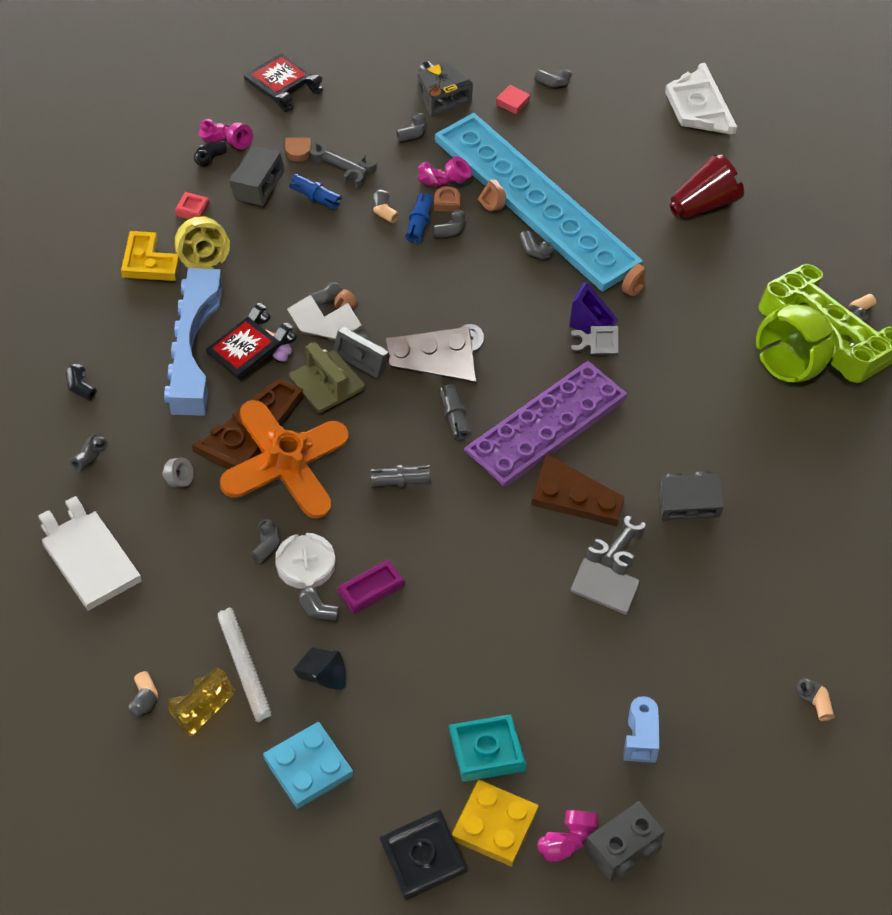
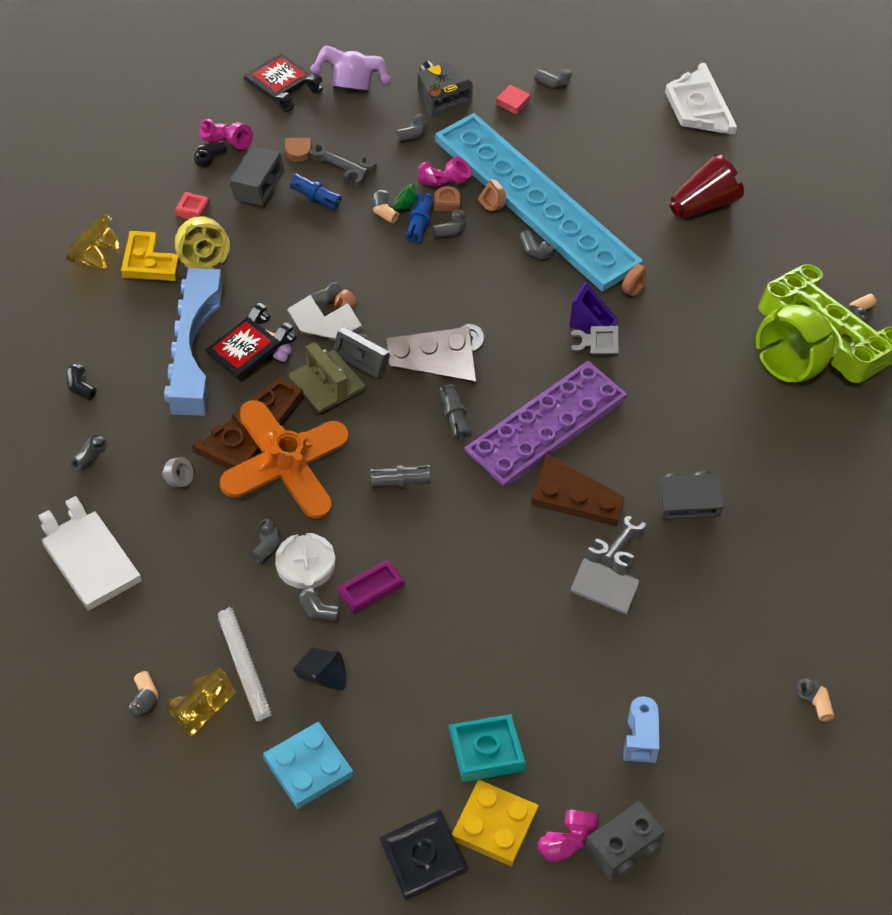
none -> clear yellow tile [66,213,119,269]
none -> lavender piece [310,45,390,90]
none -> green animal [392,183,417,210]

